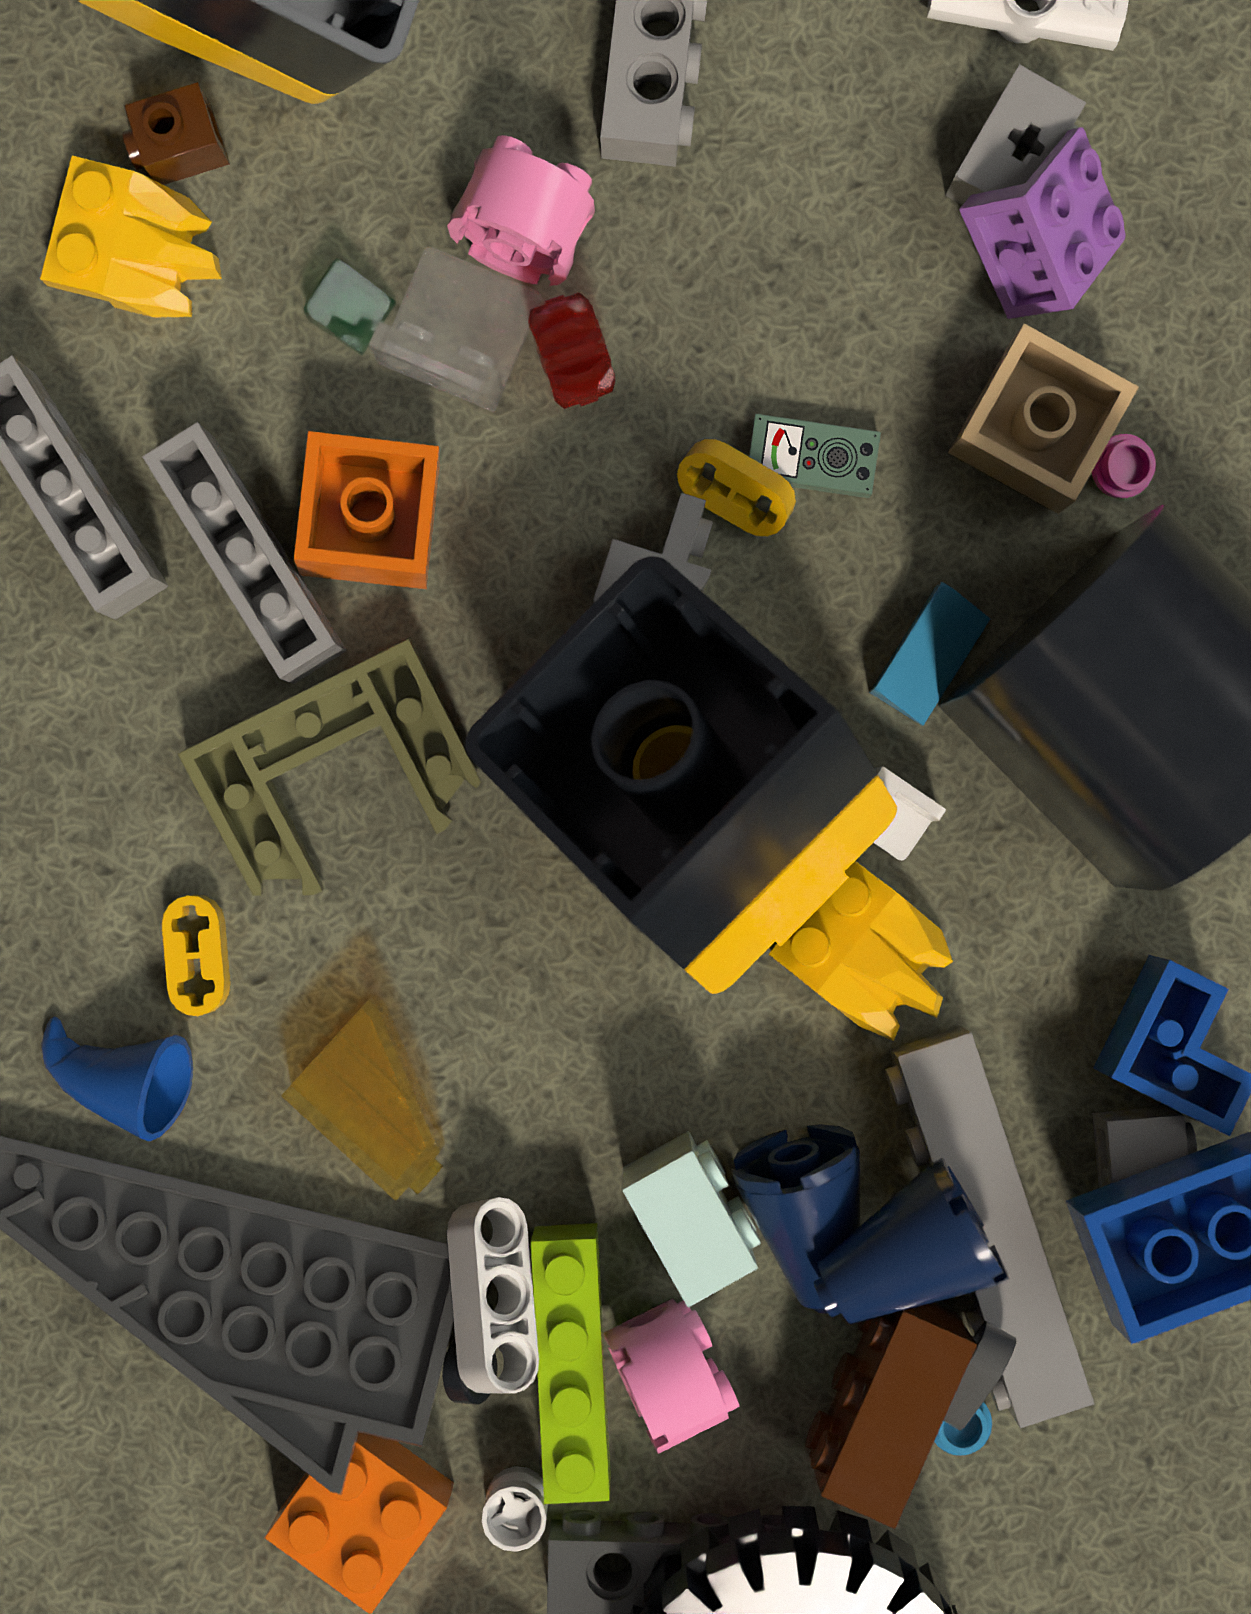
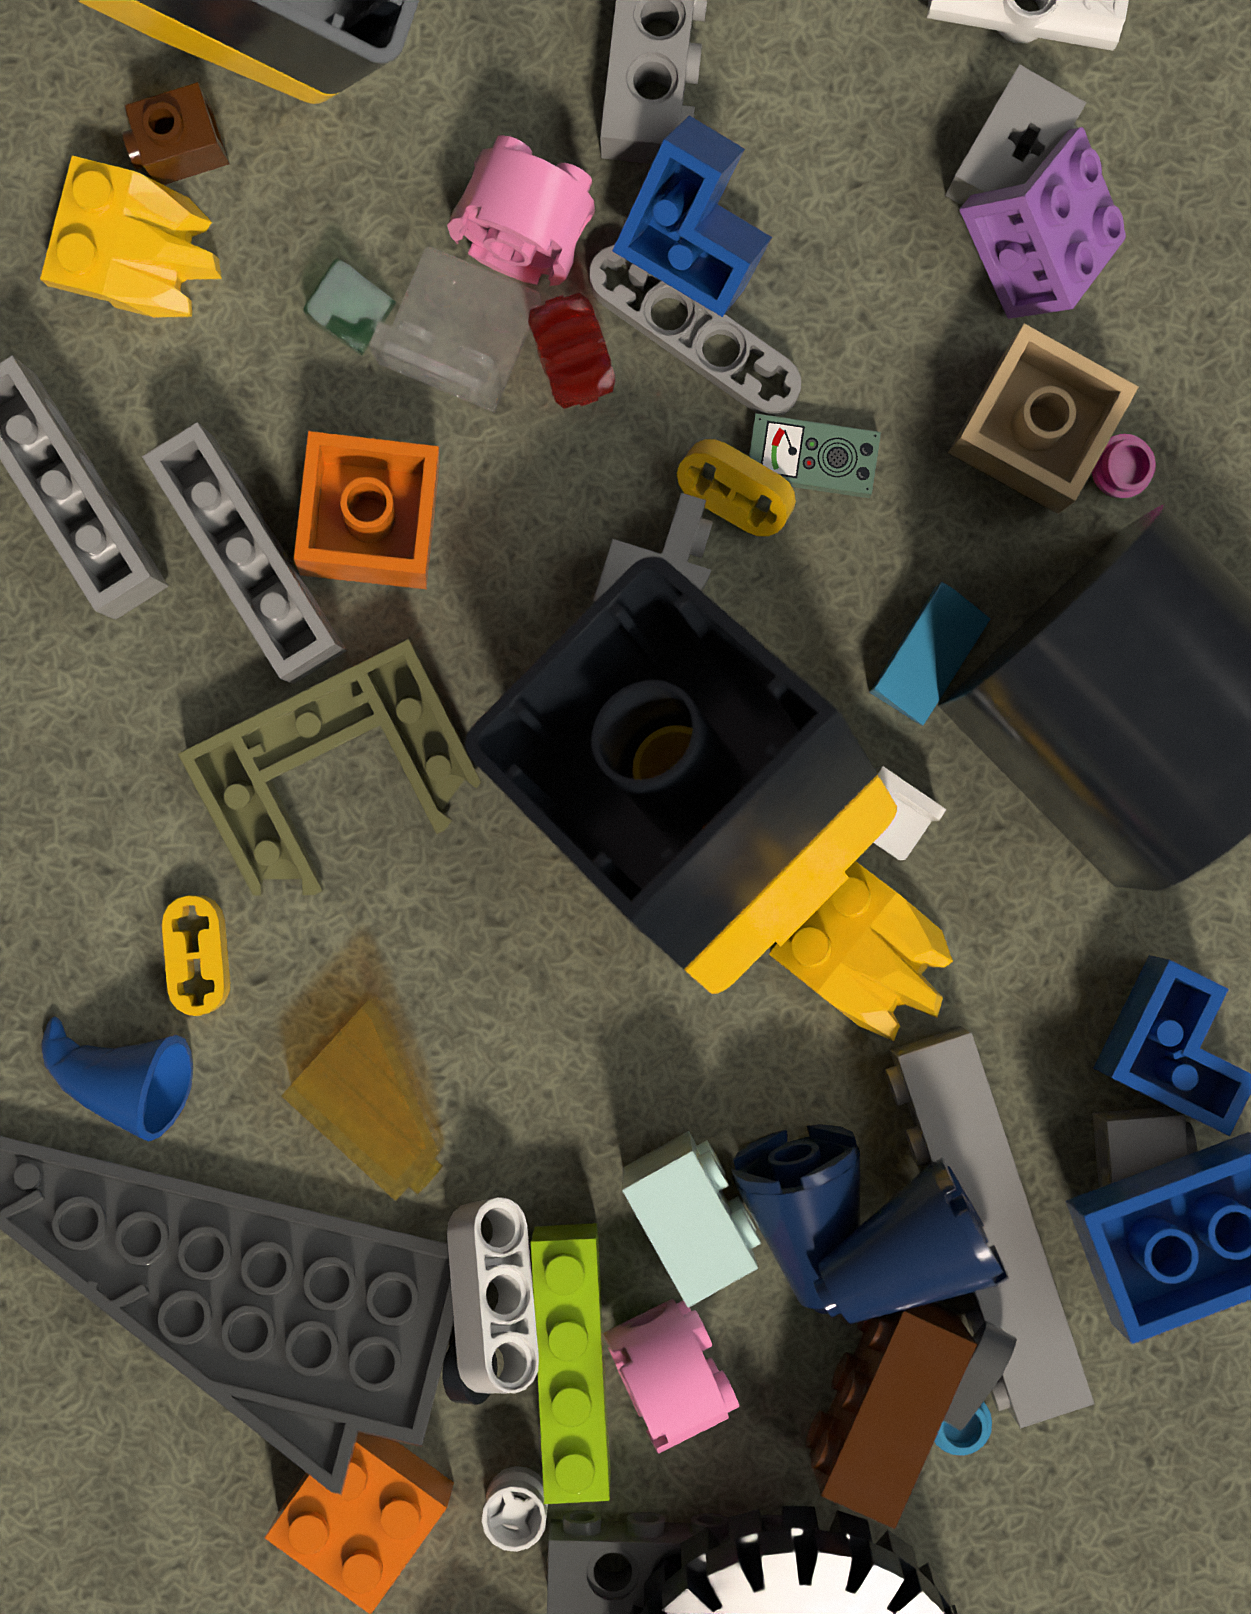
none -> light grey beam [590,245,801,417]
none -> blue brick [612,115,772,317]

